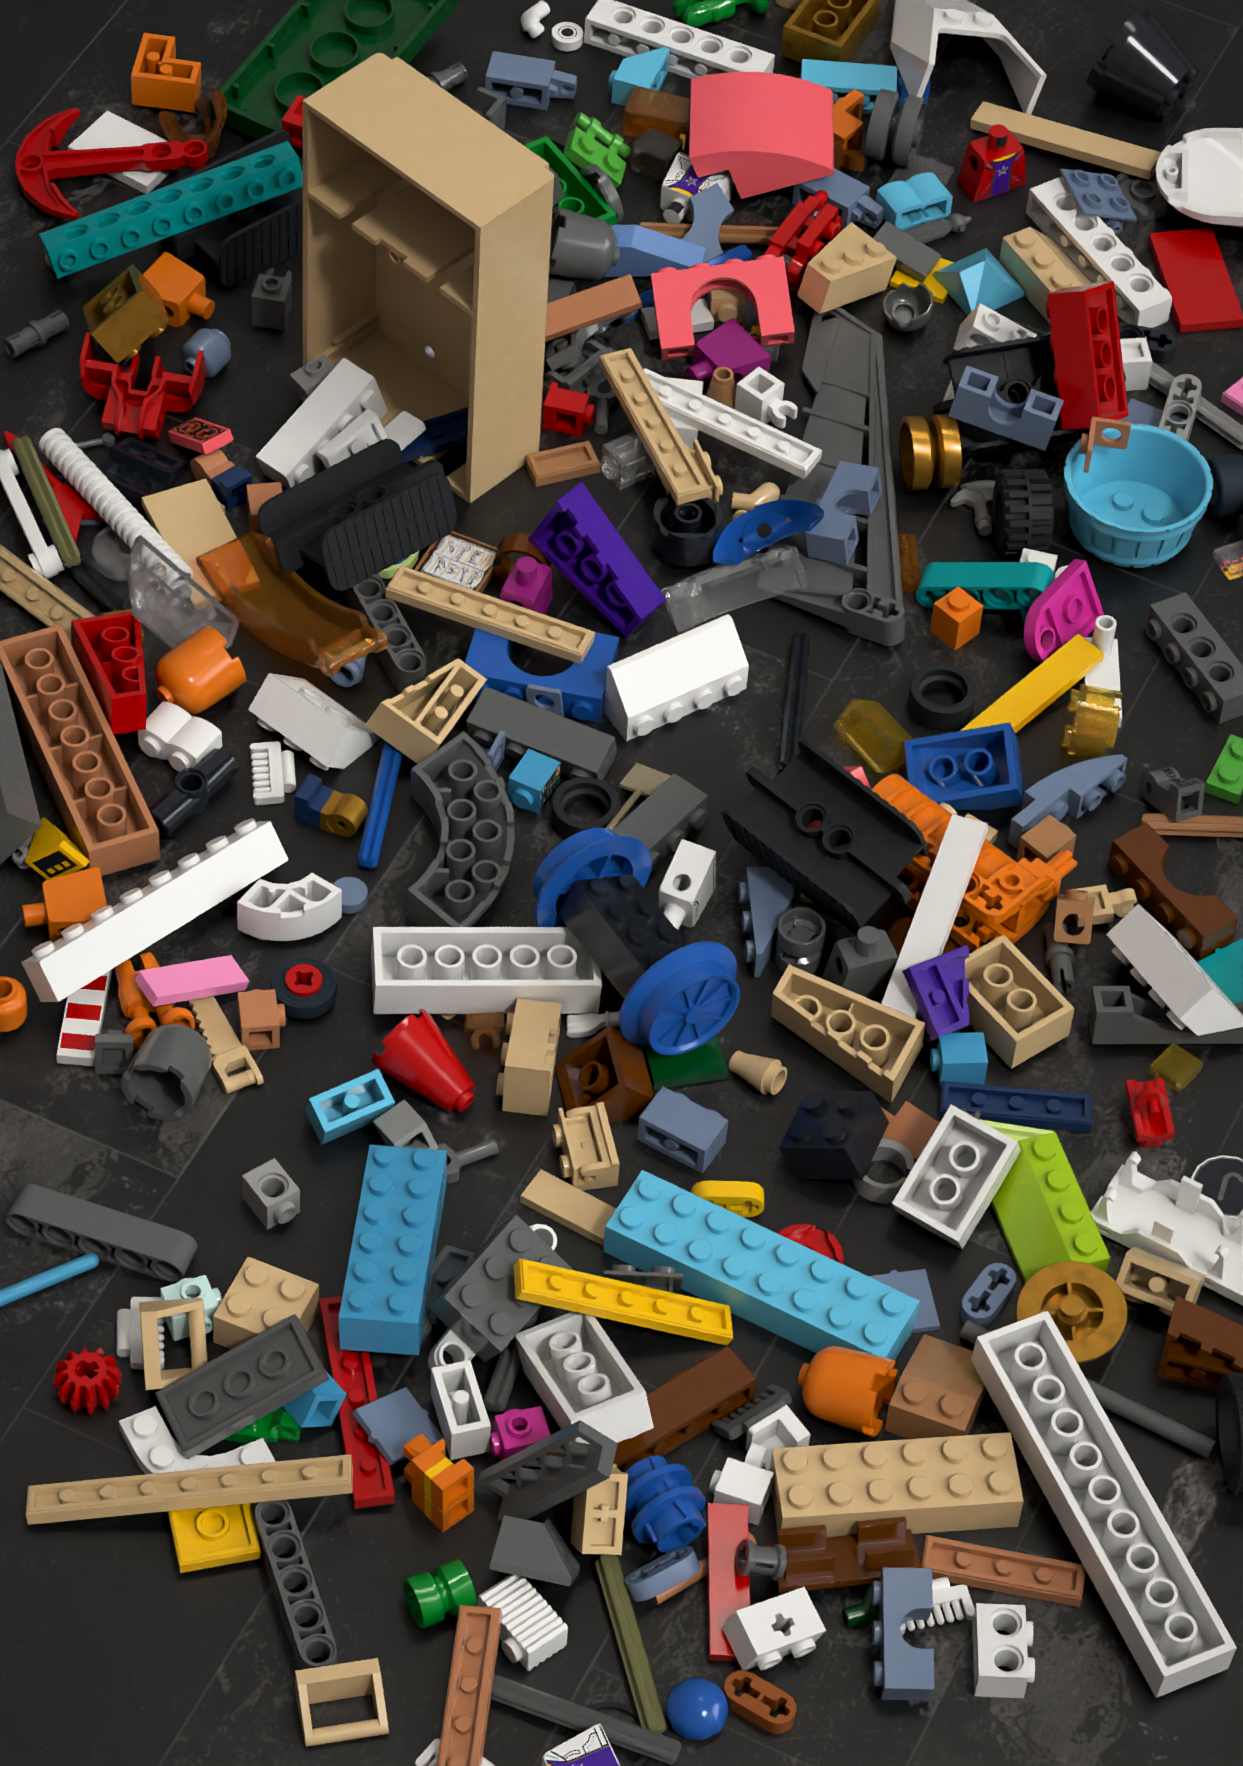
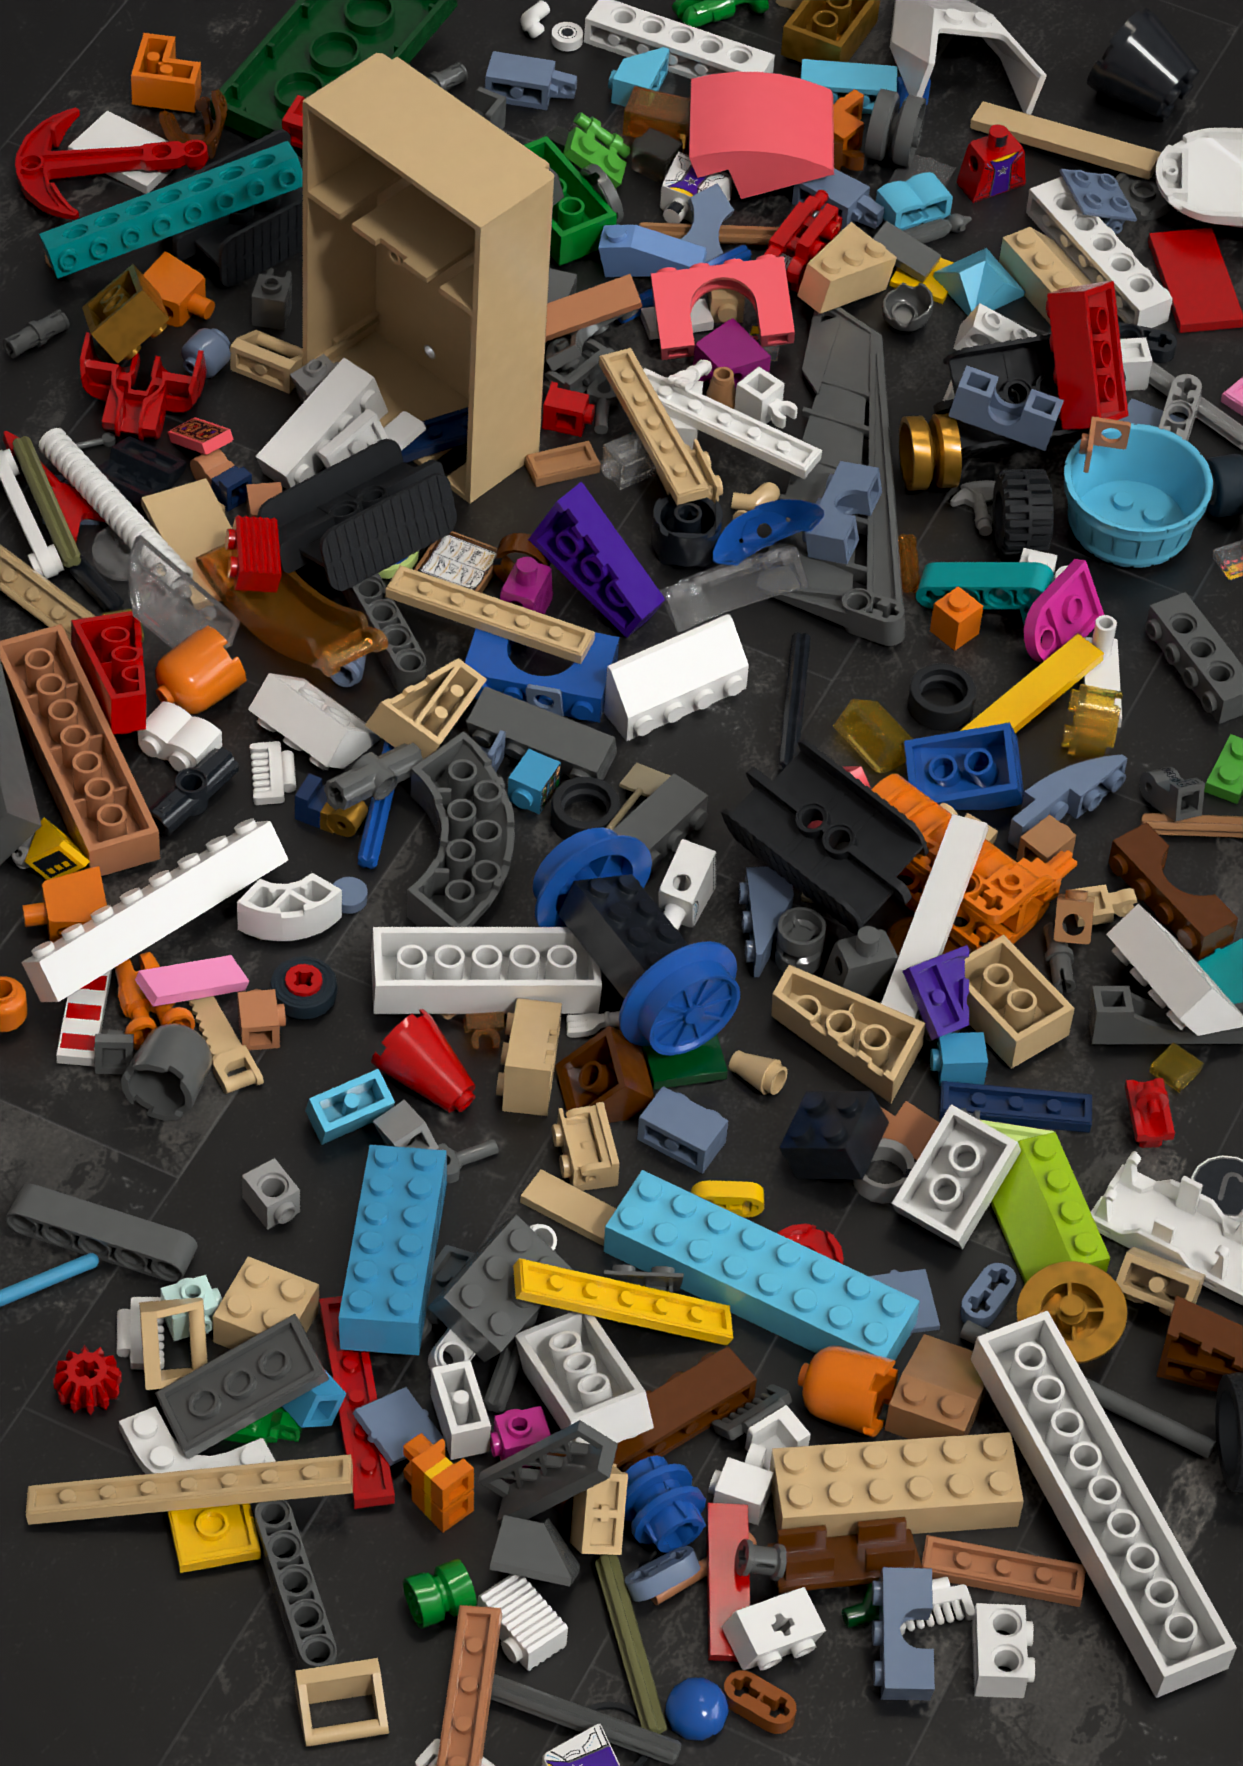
dark grey cylinder [549,206,620,282] -> none
none -> red brick [225,515,282,593]
none -> tan tile [230,330,303,394]
none -> dark grey piece [324,743,423,810]
none -> white piece [668,360,712,390]

